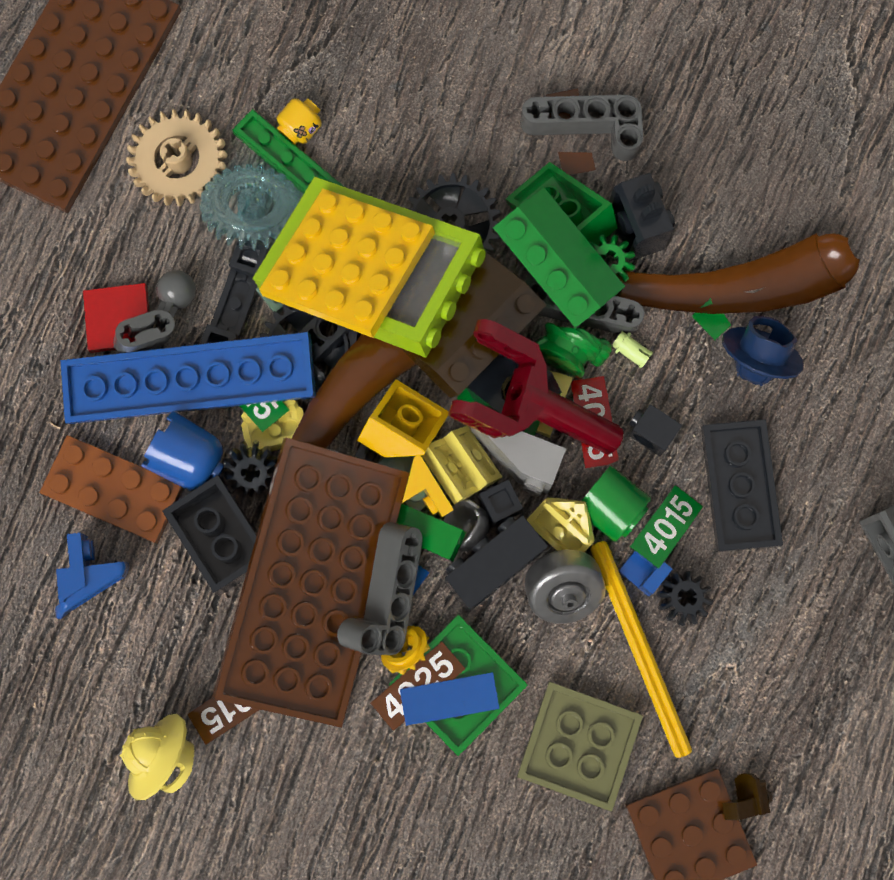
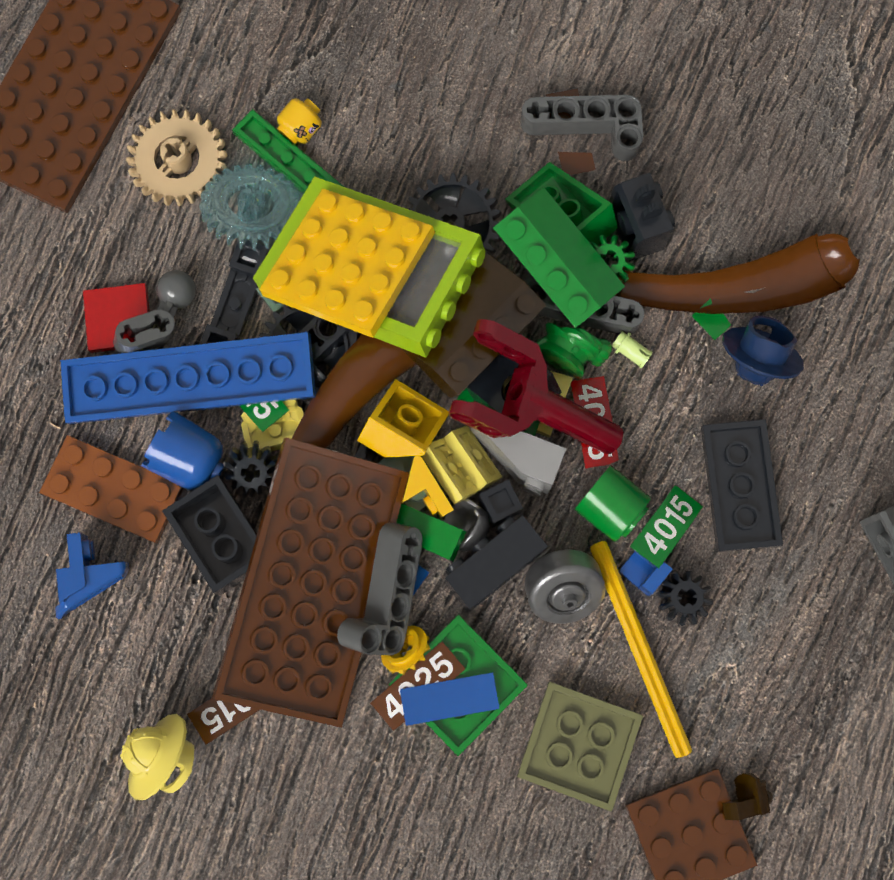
light yellow slope [527,497,595,552] -> none
black brick [629,404,682,456] -> none

